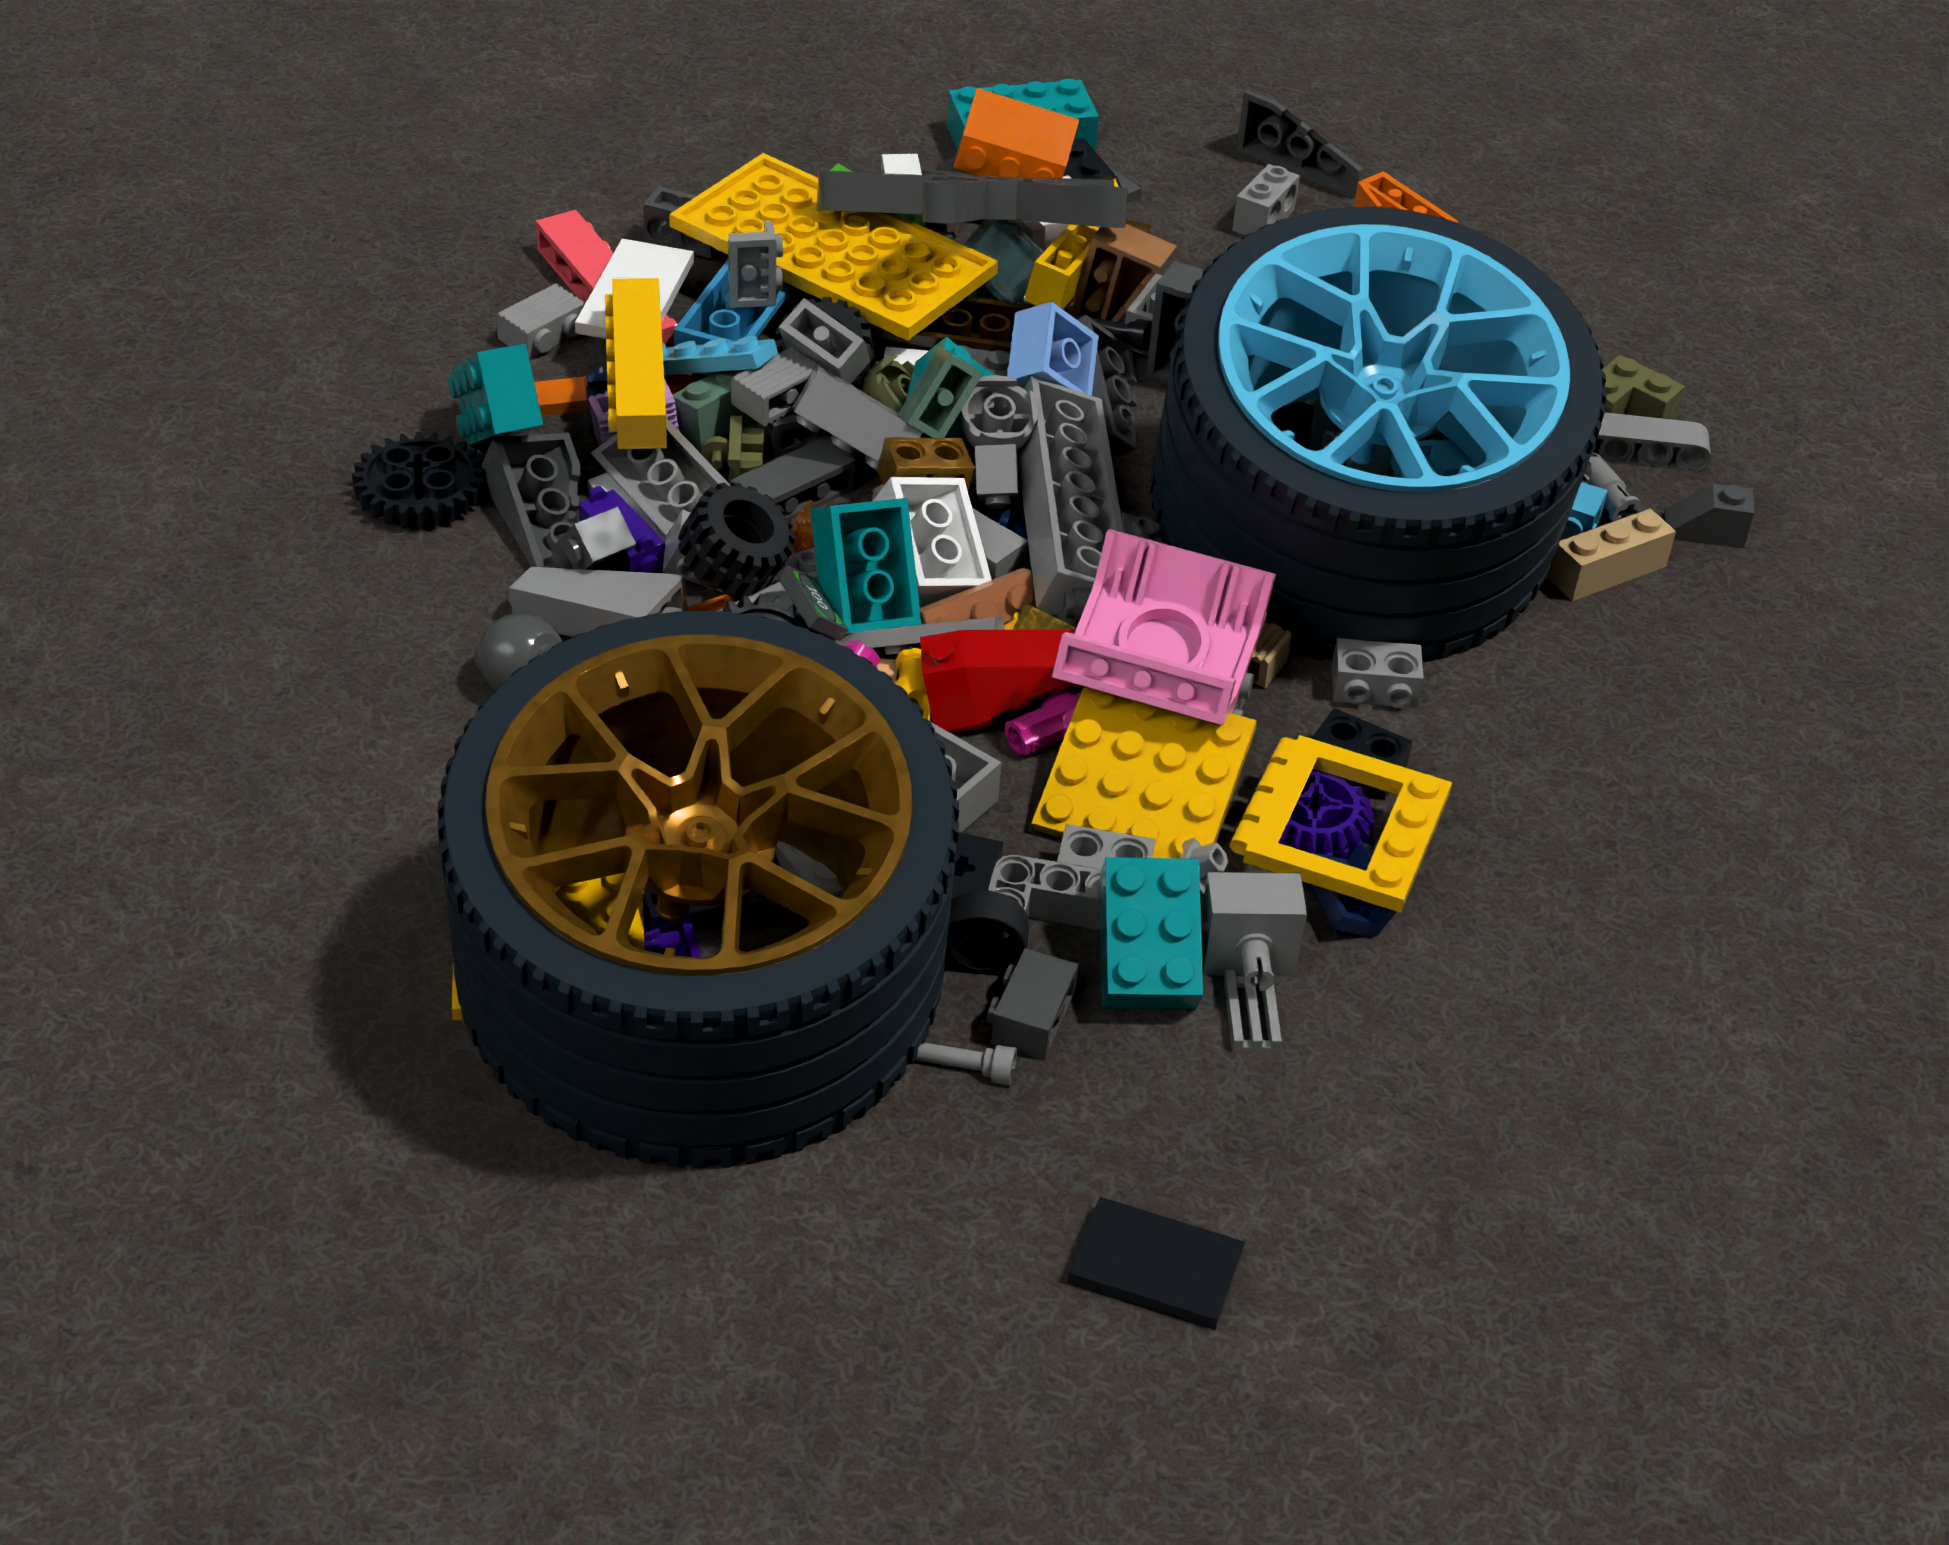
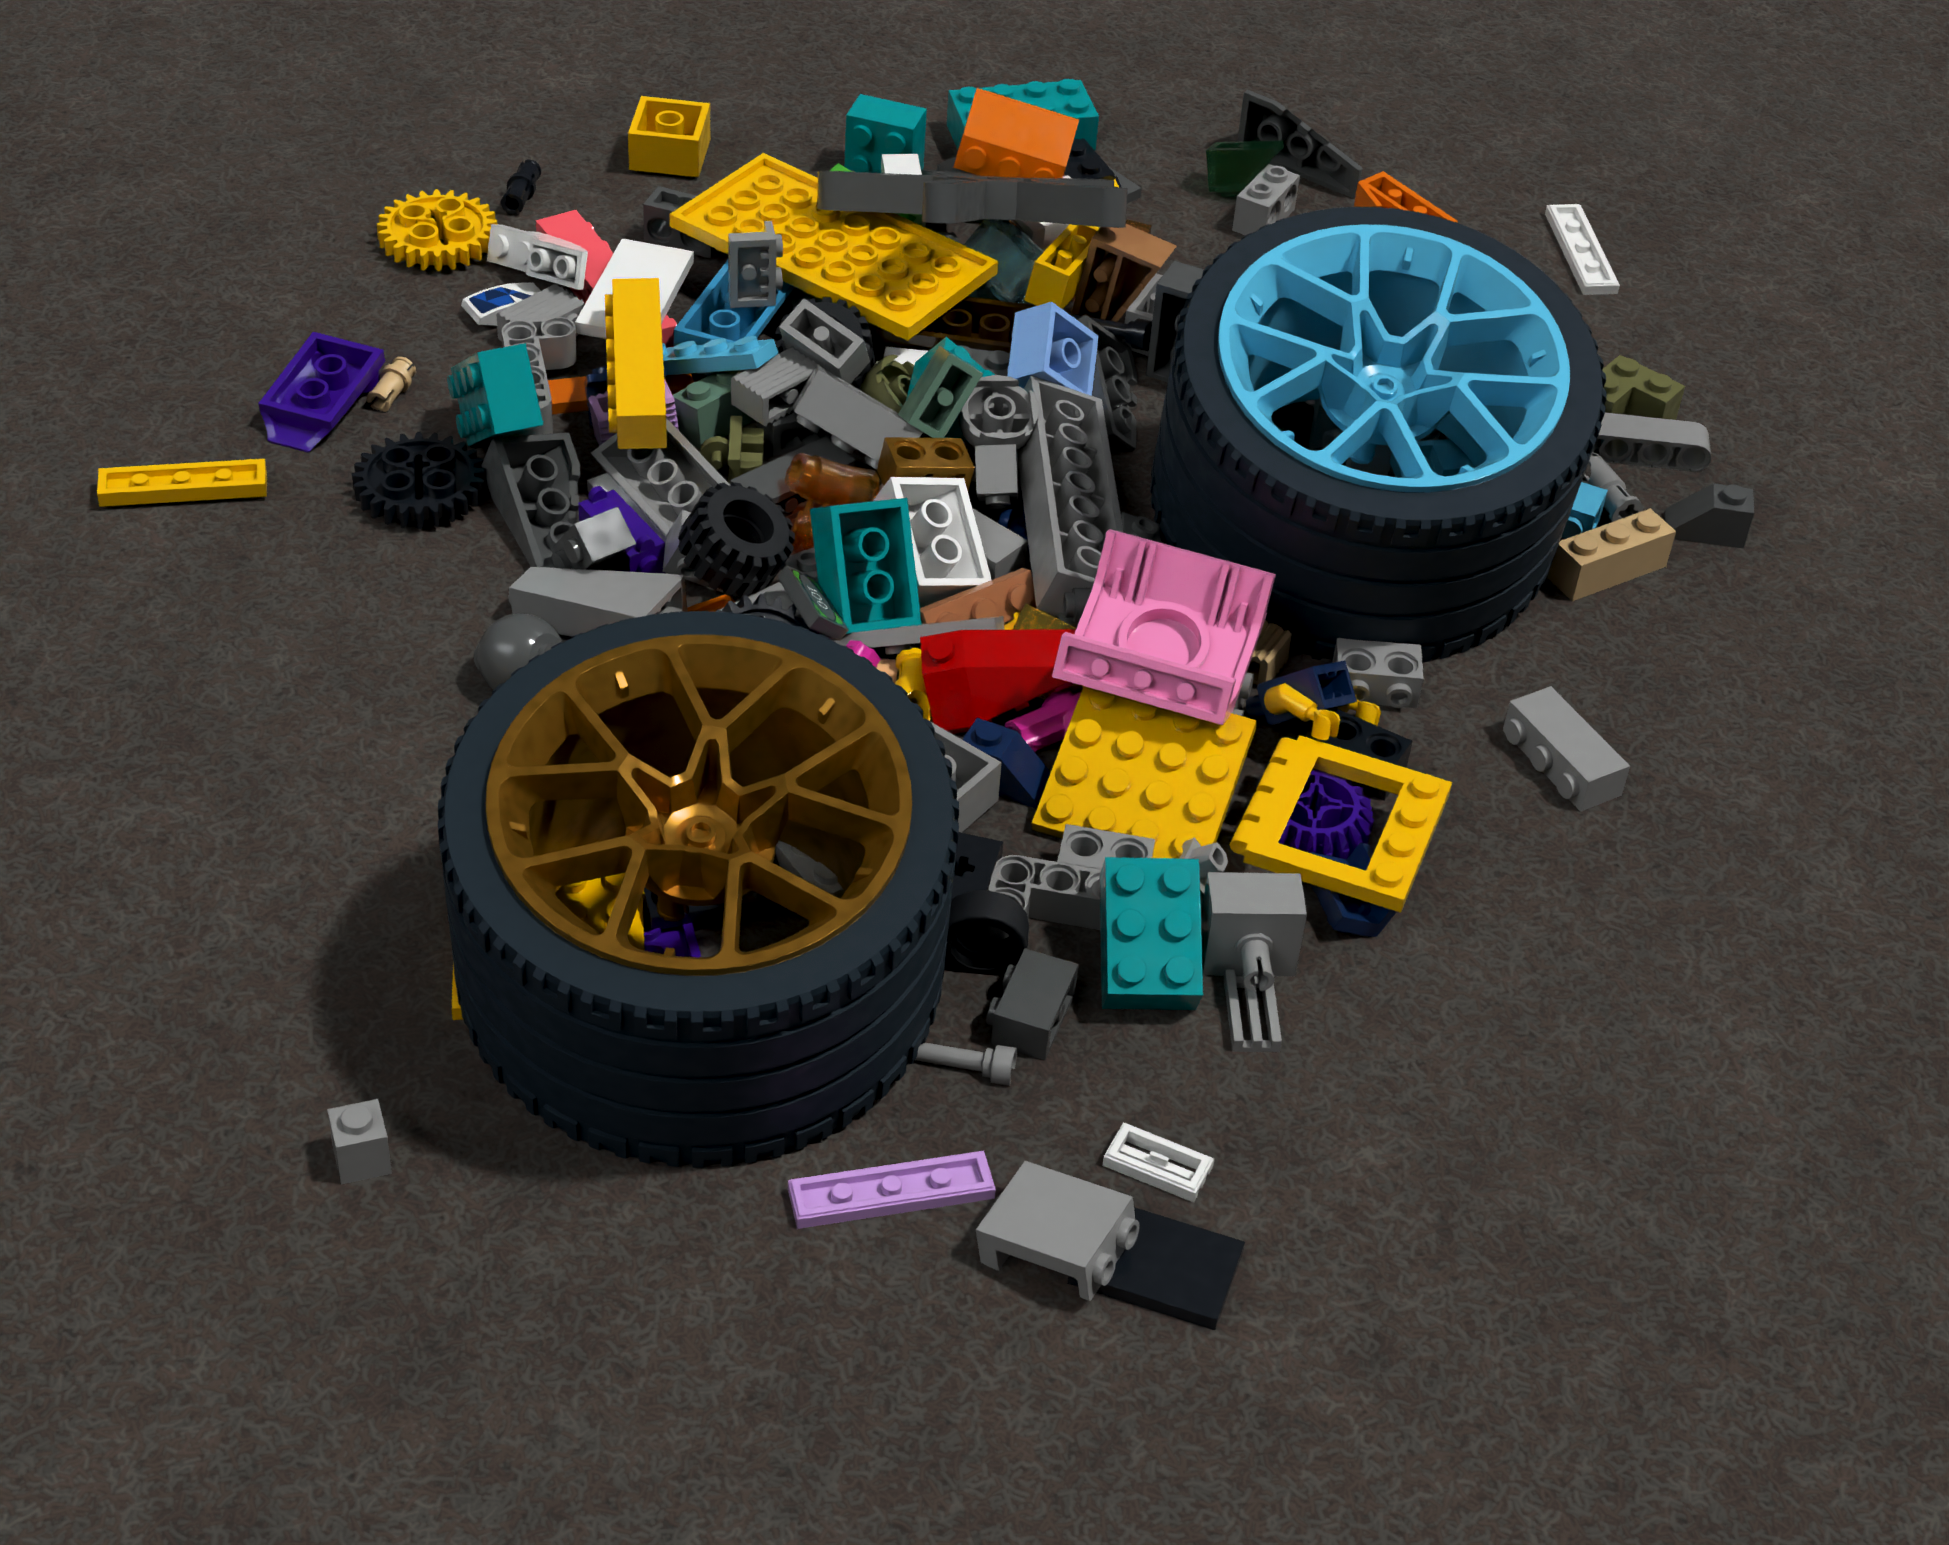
none -> yellow plate [97,459,267,507]
none -> dark purple slope [258,332,385,453]
none -> light grey brick [327,1099,392,1184]
none -> tan pin [367,357,416,412]
none -> yellow gear [377,189,497,271]
none -> slope [461,282,541,326]
none -> white slope [487,224,588,290]
none -> black pin [501,159,541,215]
none -> light grey beam [502,317,577,436]
none -> yellow brick [628,96,710,177]
none -> clear orange plant [785,452,880,507]
none -> lavender tile [788,1151,996,1229]
none -> teal brick [844,94,927,173]
none -> dark blue slope [962,718,1051,809]
none -> light grey panel [976,1161,1139,1301]
none -> white tile [1102,1122,1214,1202]
none -> clear green slope [1206,141,1284,197]
none -> torso [1246,661,1381,740]
none -> light grey brick [1503,686,1630,812]
none -> white tile [1545,204,1620,295]

